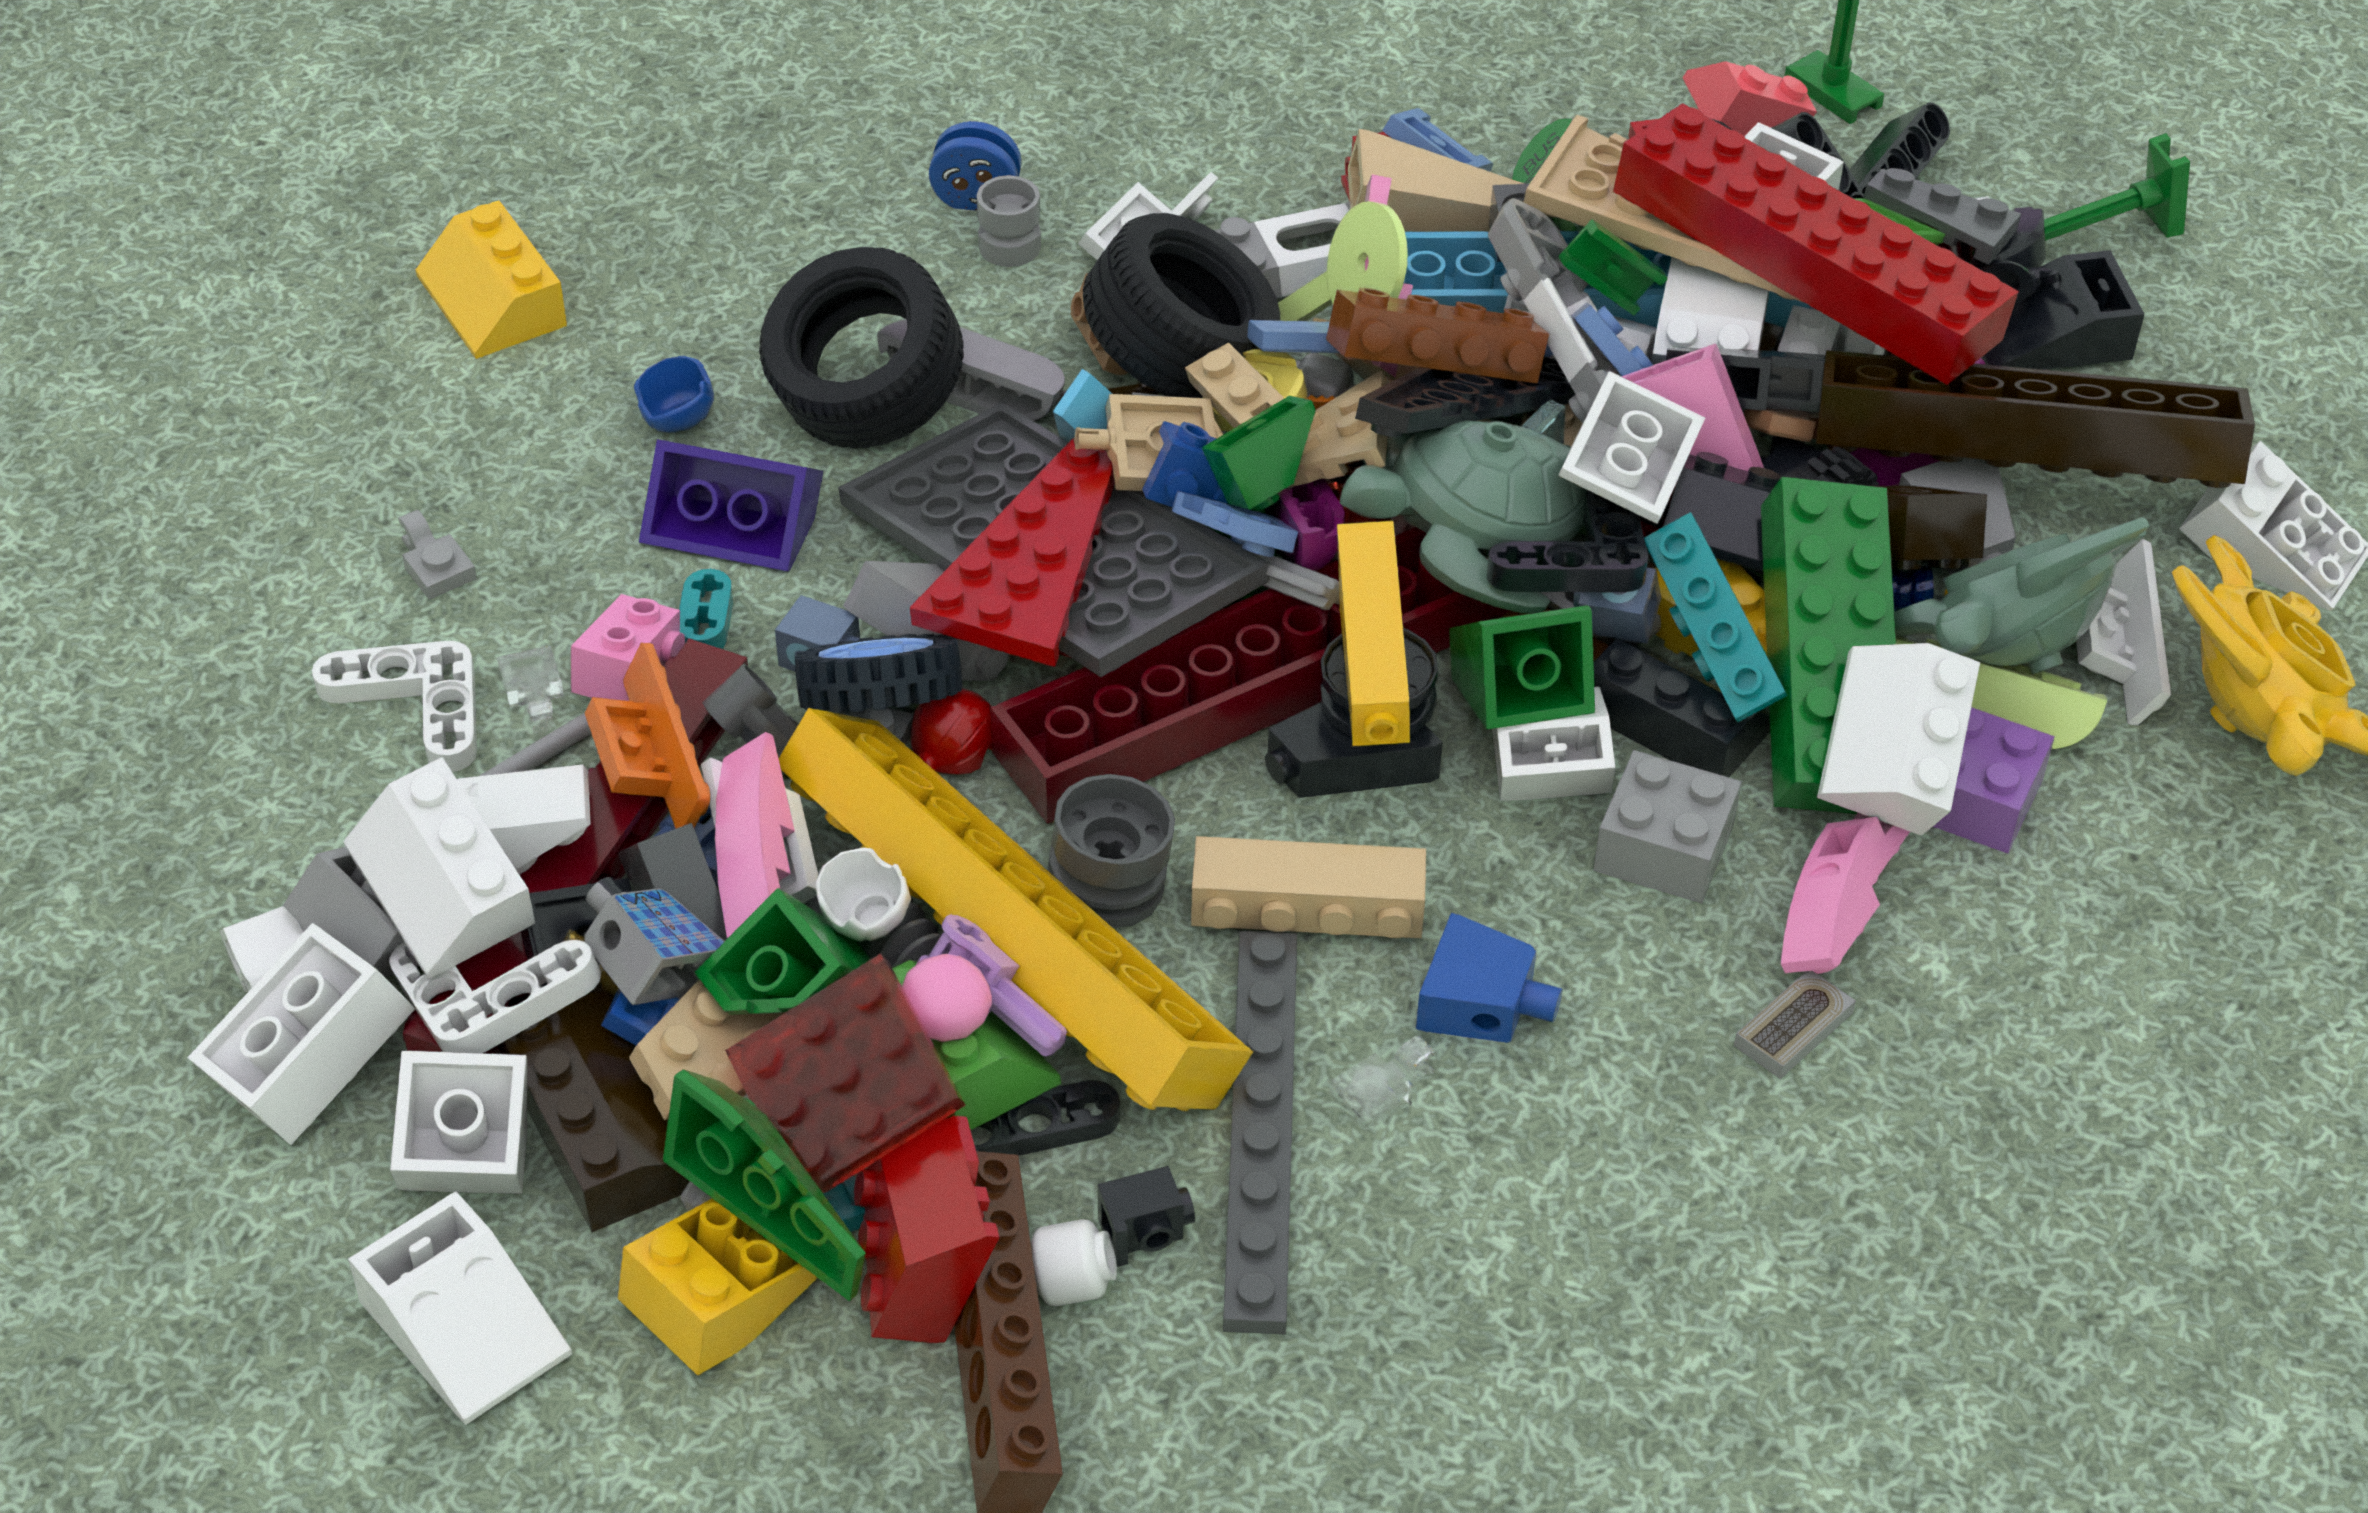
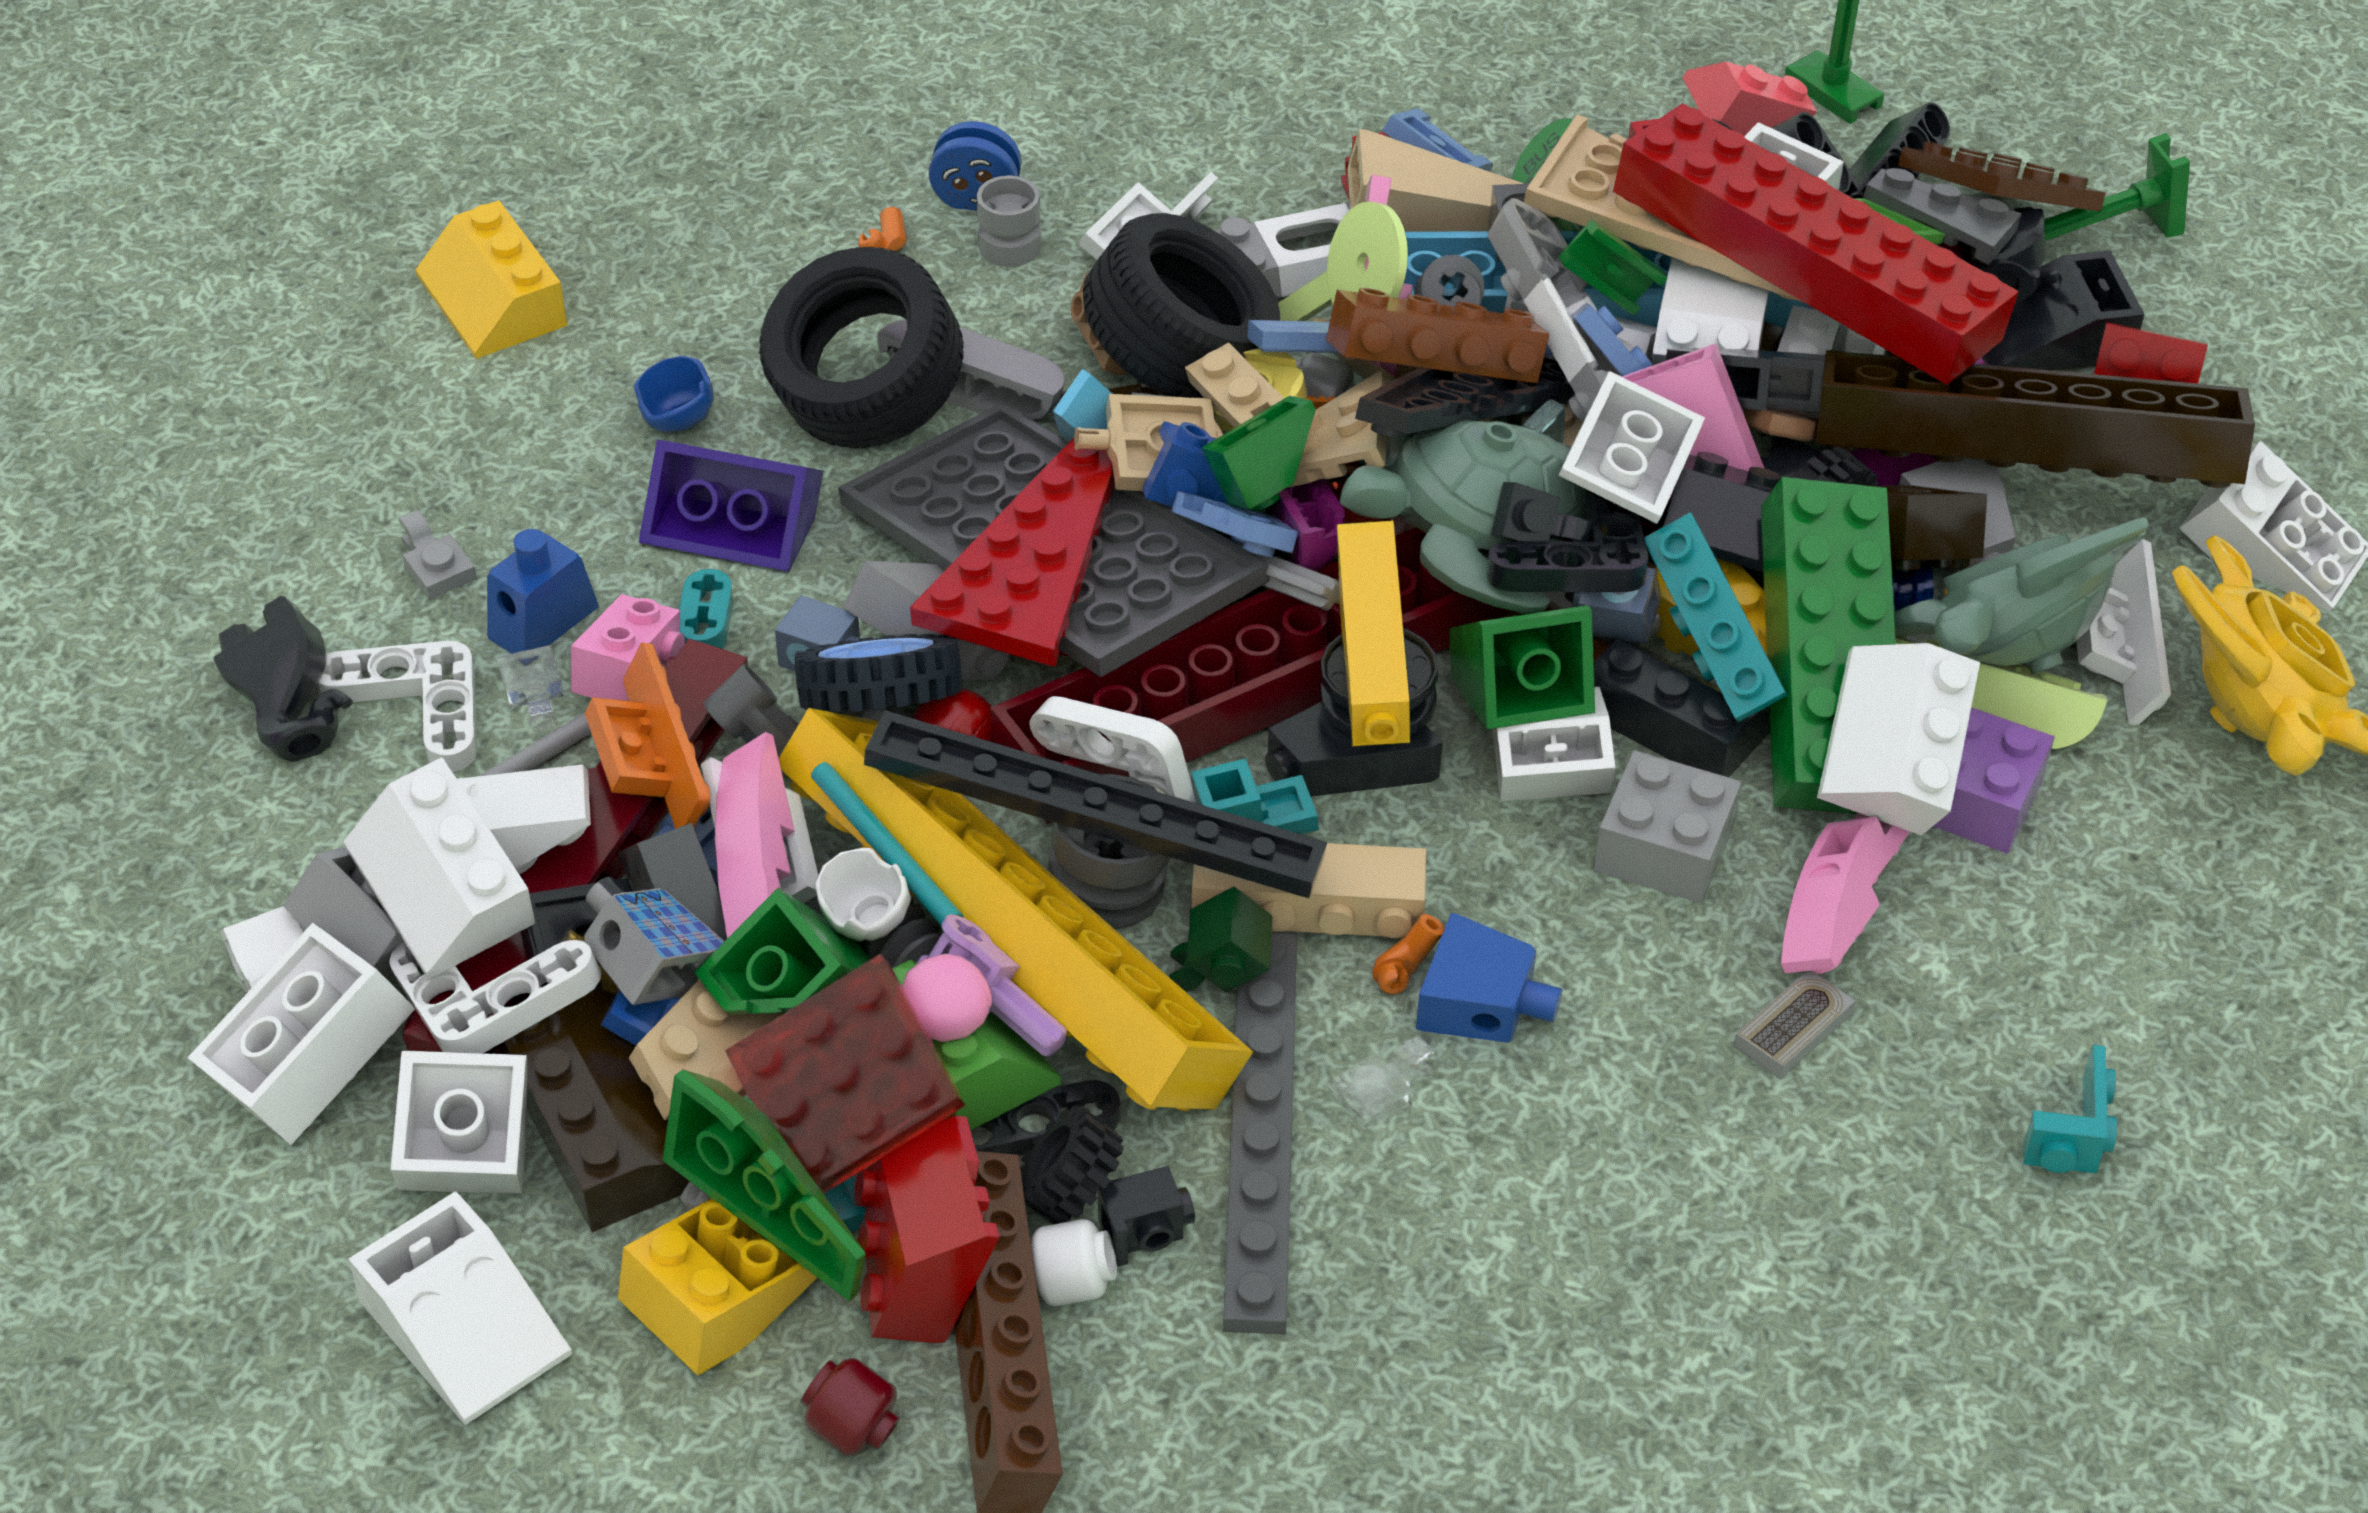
none -> black hips [213,596,353,762]
none -> blue torso [487,529,599,663]
none -> dark red head [800,1358,900,1456]
none -> teal bar [811,762,964,926]
none -> orange arm [858,207,907,252]
none -> black plate [864,710,1327,899]
none -> black tyre [1020,1105,1123,1225]
none -> white beam [1029,696,1197,862]
none -> dark green brick [1169,886,1273,993]
none -> teal brick [1191,758,1319,834]
none -> orange arm [1373,914,1445,994]
none -> dark grey piece [1414,255,1484,306]
none -> black plate [1491,482,1593,542]
none -> reddish brown plate [1898,142,2106,212]
none -> teal bracket [2023,1044,2117,1173]
none -> red plate [2094,322,2208,384]

